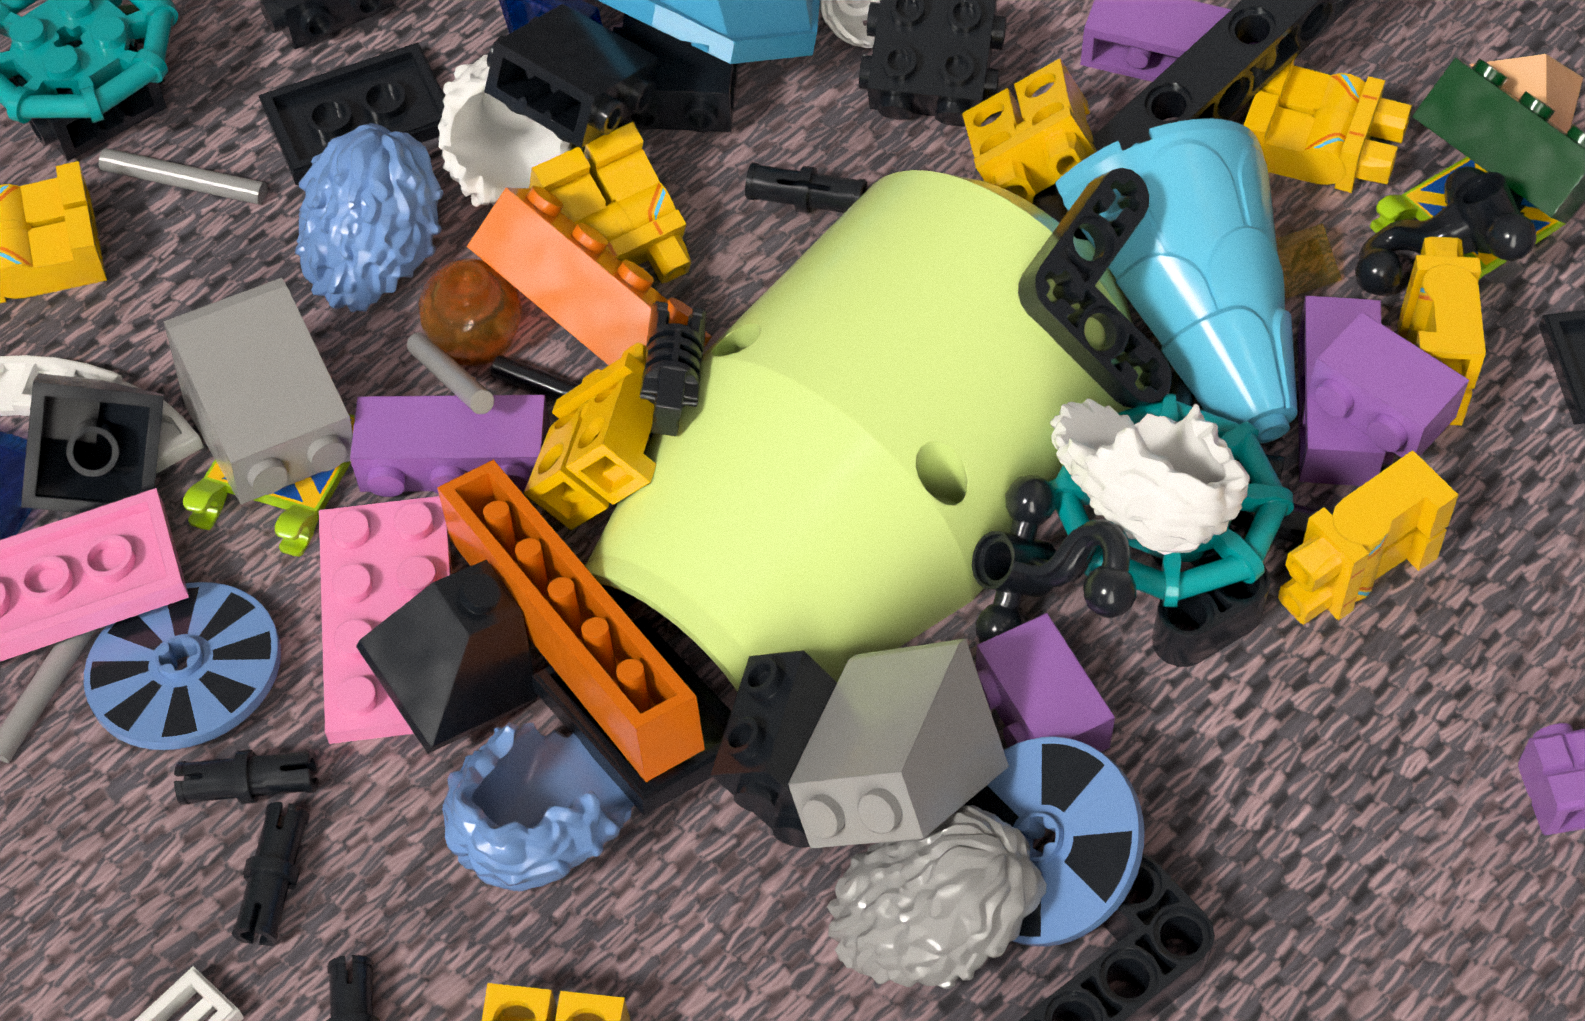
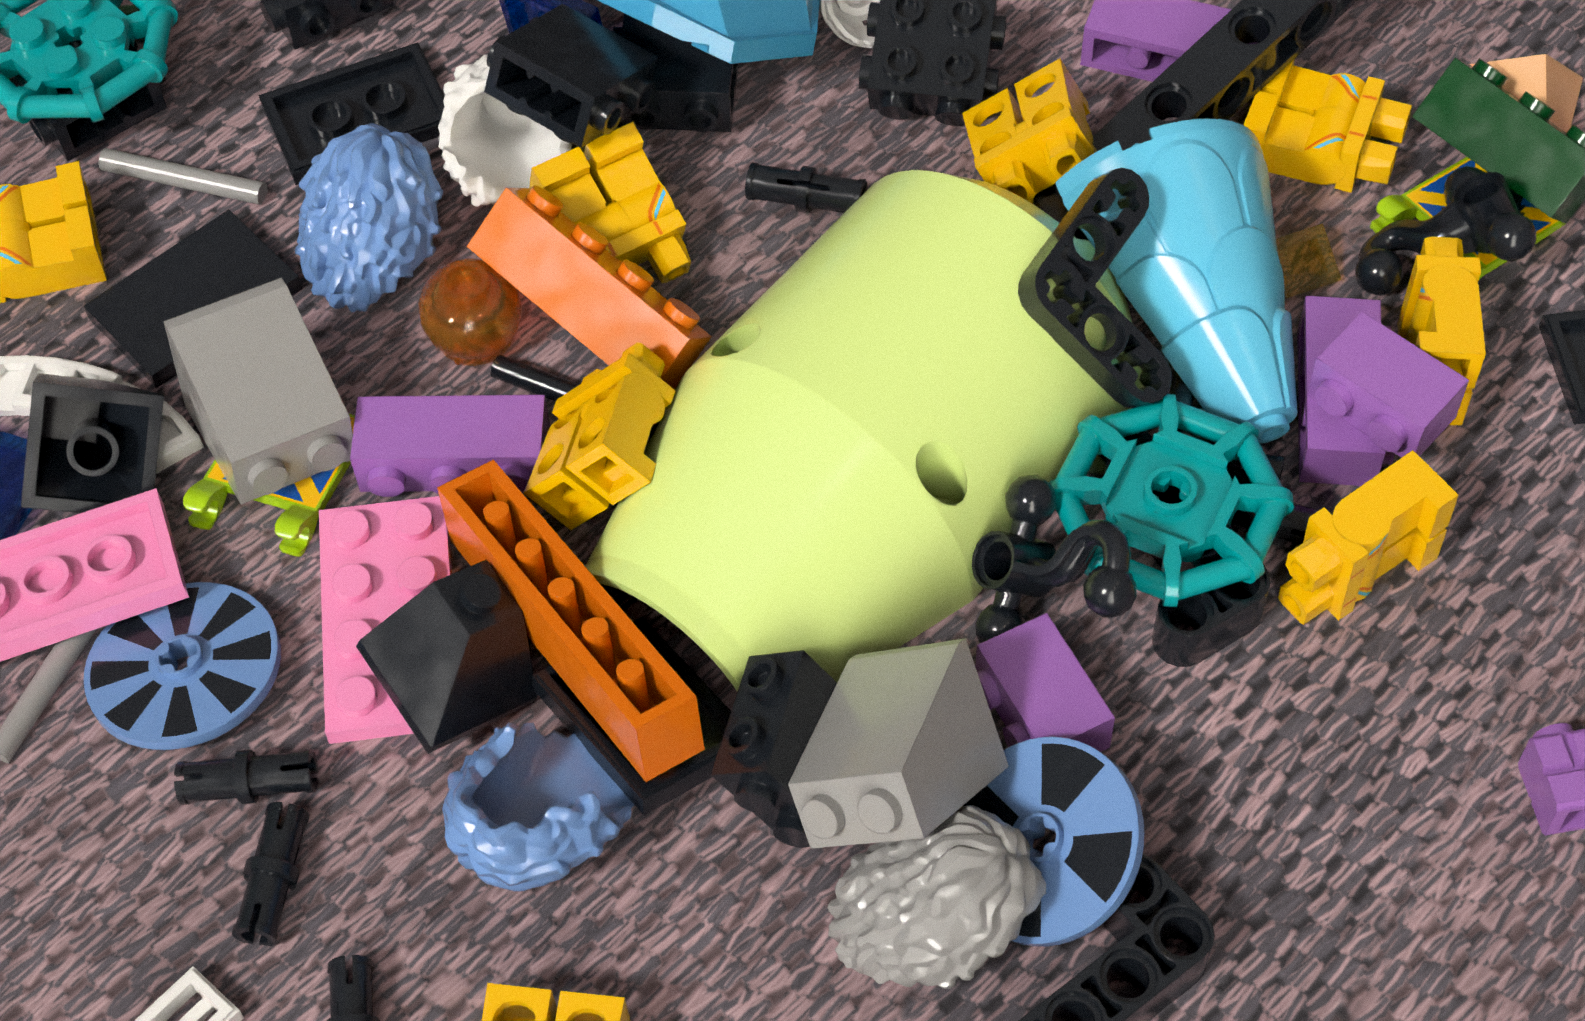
light grey bar [407,332,494,414] -> none
black hinge [640,301,707,436] -> none
white hair [1050,399,1250,555] -> none
none -> black tile [83,209,302,389]

